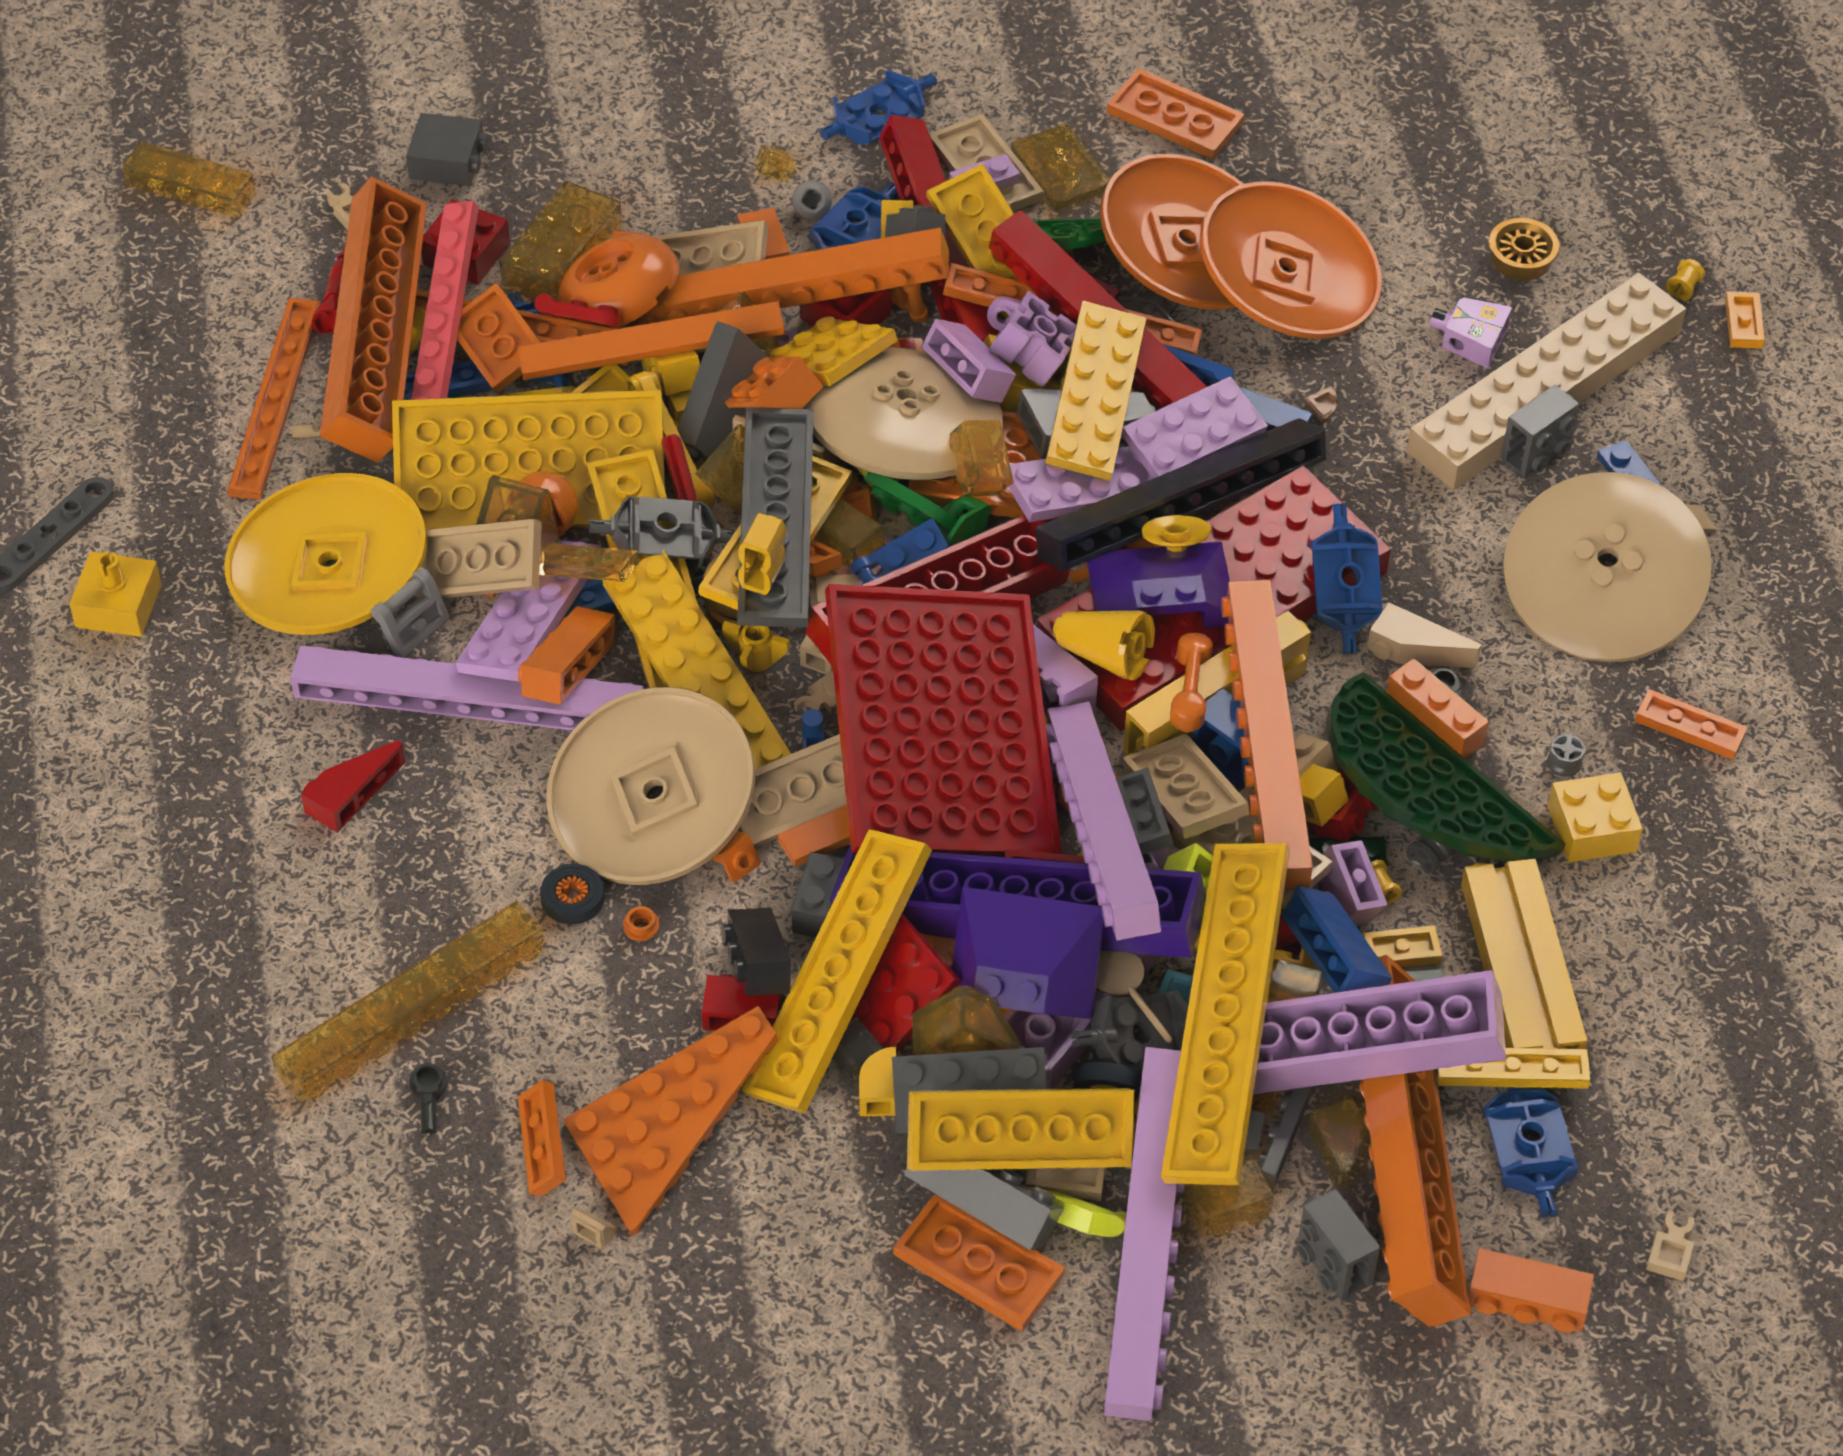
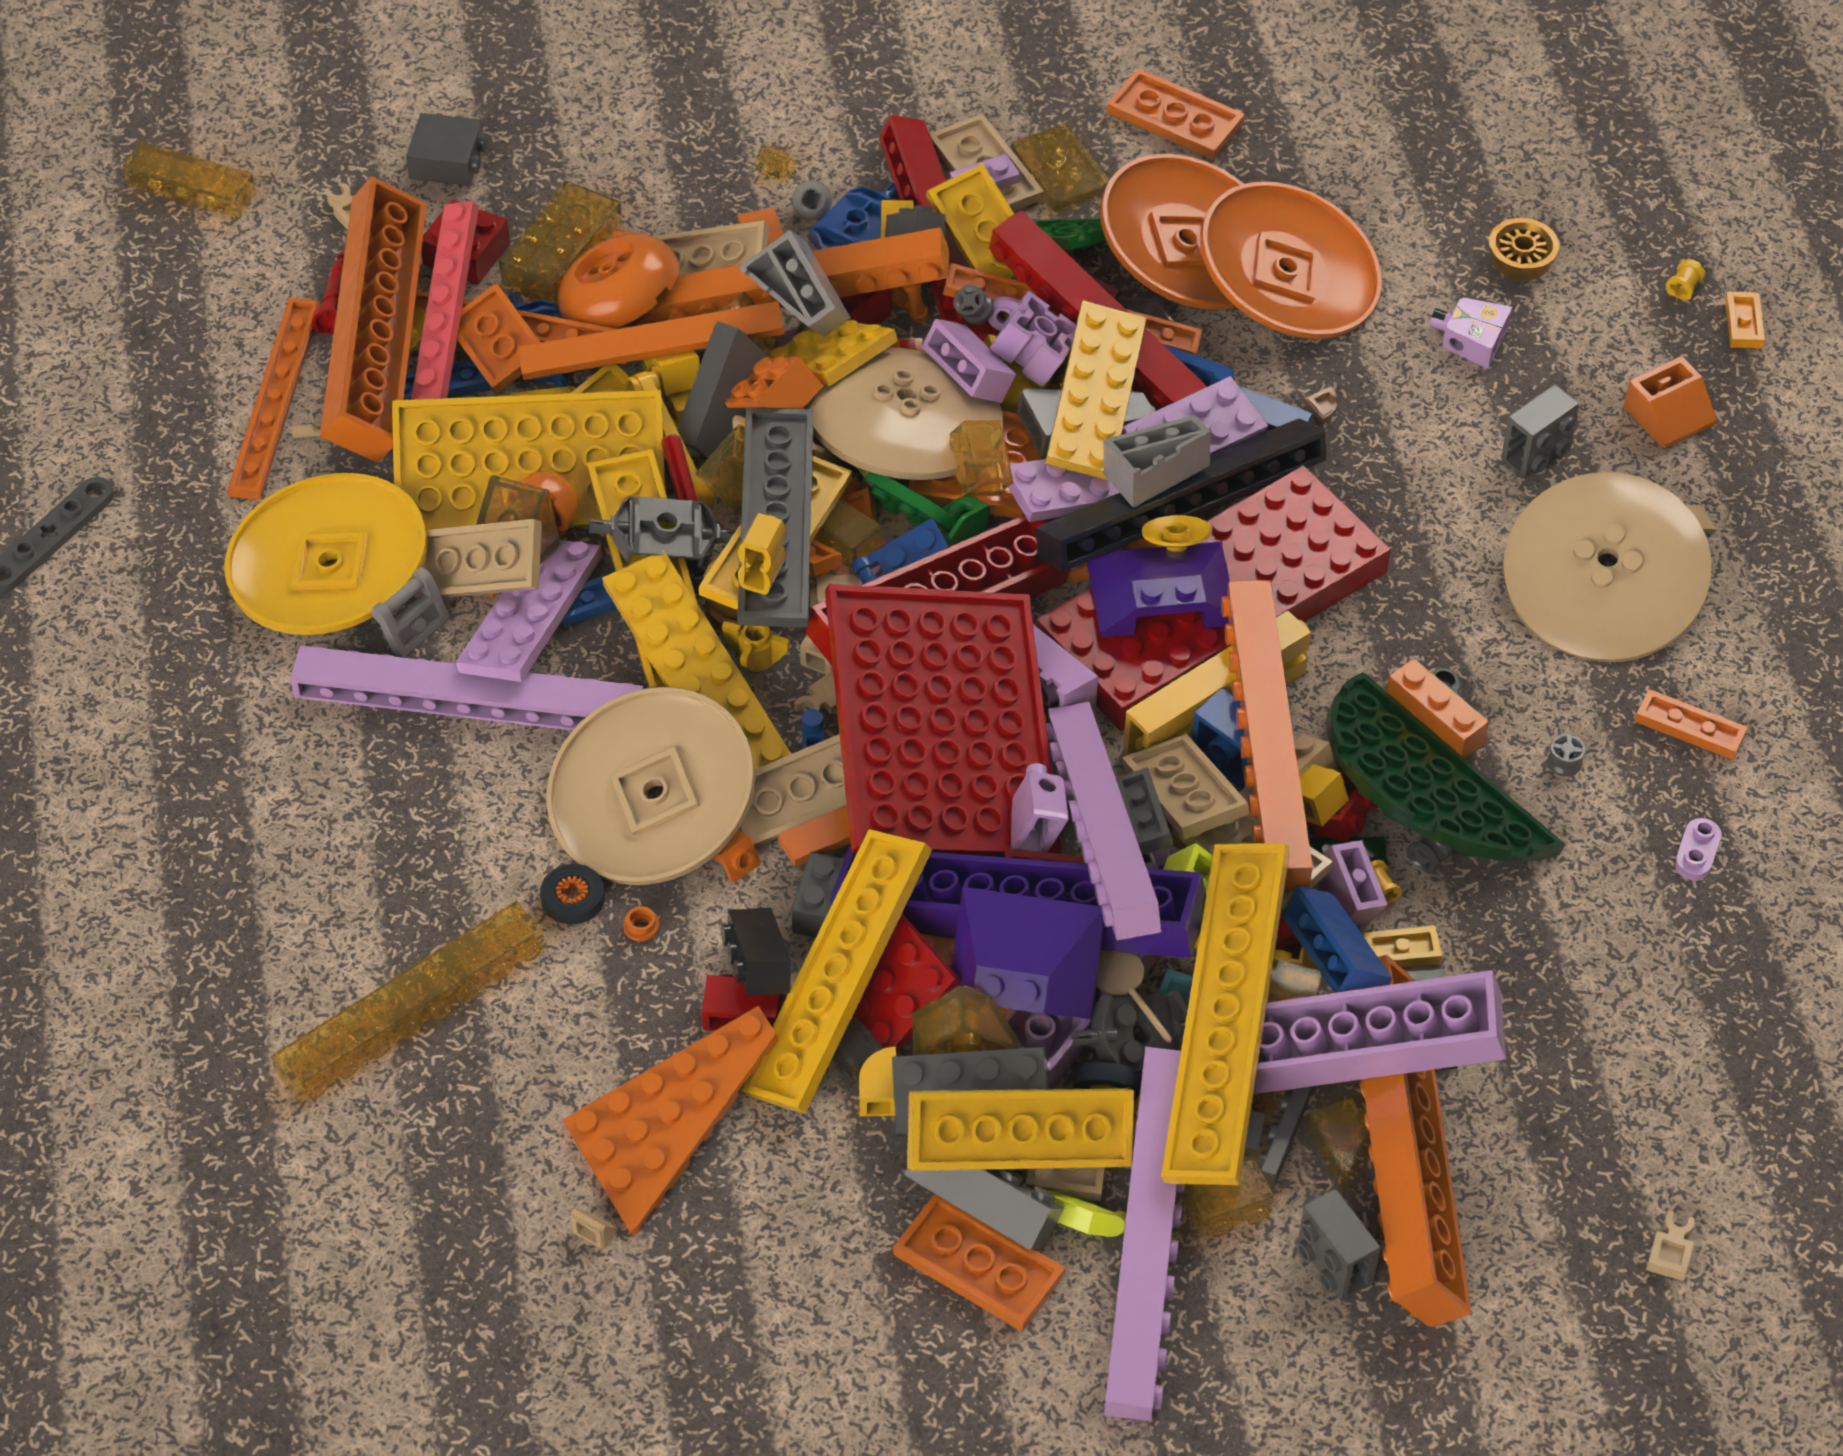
yellow brick [69,551,162,637] -> none
red slope [301,740,406,833] -> none
pearl dark grey plate [409,1063,447,1134] -> none
orange brick [518,606,615,705] -> none
orange plate [518,1079,566,1196] -> none
red plate [534,293,623,329] -> none
clear yellow plate [540,543,640,582] -> none
blue plate [819,70,937,145] -> none
yellow cone [1053,610,1155,680] -> none
orange piece [1170,632,1213,732] -> none
blue plate [1307,503,1383,654] -> none
tan slope [1367,602,1482,668] -> none
tan brick [1407,273,1686,490] -> none
yellow plate [1436,1048,1590,1089] -> none
yellow brick [1461,859,1587,1049] -> none
orange brick [1469,1248,1594,1332] -> none
blue plate [1483,1087,1578,1218] -> none
yellow brick [1547,772,1643,863] -> none
plate [1597,440,1662,486] -> none
none -> light grey wedge [738,230,851,337]
none -> dark grey wheel [954,285,994,325]
none -> lavender torso [1011,763,1069,853]
none -> light grey wedge [1103,415,1210,508]
none -> orange slope [1623,356,1717,449]
none -> lavender plate [1675,818,1722,880]

